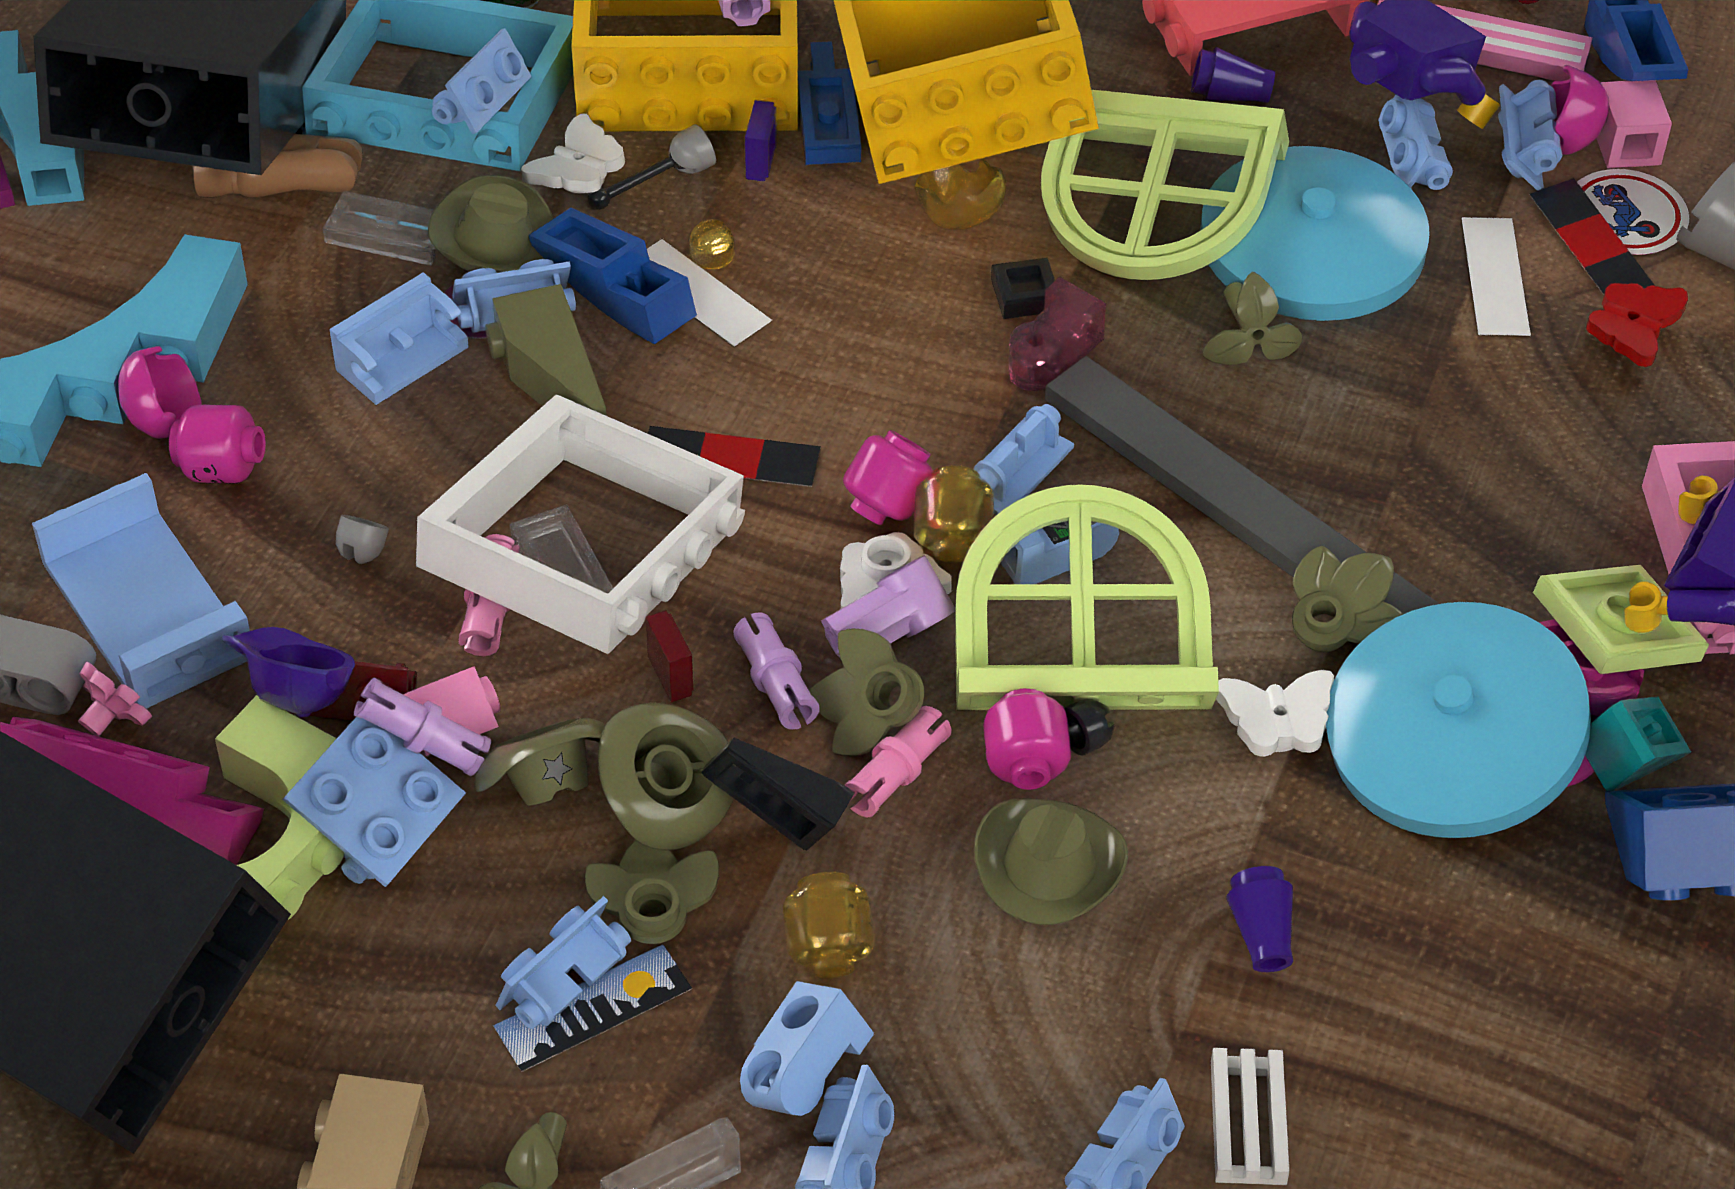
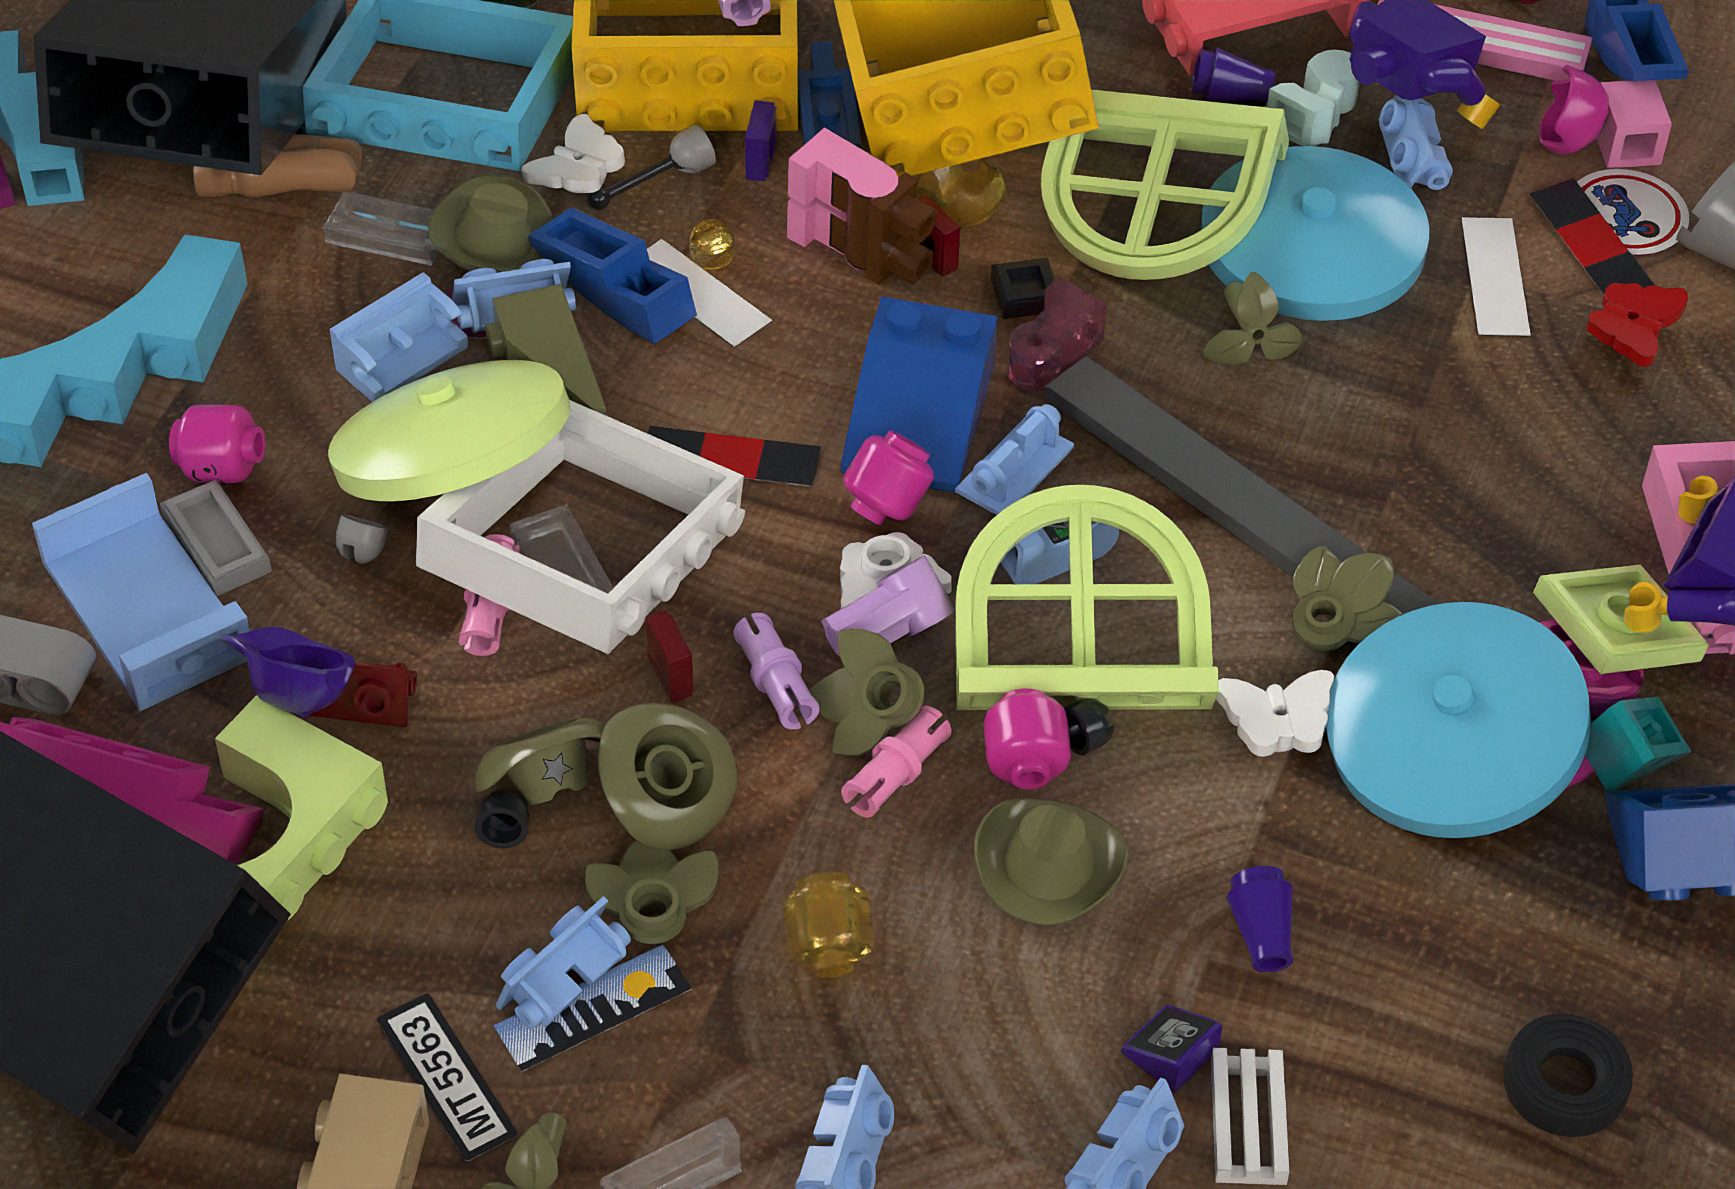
bright pink plant [78,662,152,736] -> none
dark pink hair [118,346,202,439] -> none
light blue hinge [282,717,466,887] -> none
lavender pin [354,678,491,776] -> none
bright pink brick [403,666,500,757] -> none
light blue hinge [432,28,532,134] -> none
black slope [701,737,855,851] -> none
light blue leg [740,981,874,1116] -> none
clear yellow head [913,465,994,562] -> none
light blue hinge [1498,80,1562,191] -> none
none -> light grey tile [160,480,272,596]
none -> yellowish green dish [328,360,571,501]
none -> sticker [377,993,518,1161]
none -> black hinge [475,789,530,849]
none -> hips [787,127,937,285]
none -> blue slope [840,296,998,493]
none -> dark red tile [918,195,961,277]
none -> slope [1121,1004,1223,1093]
none -> light aqua leg [1267,49,1360,146]
none -> black tyre [1503,1014,1633,1137]

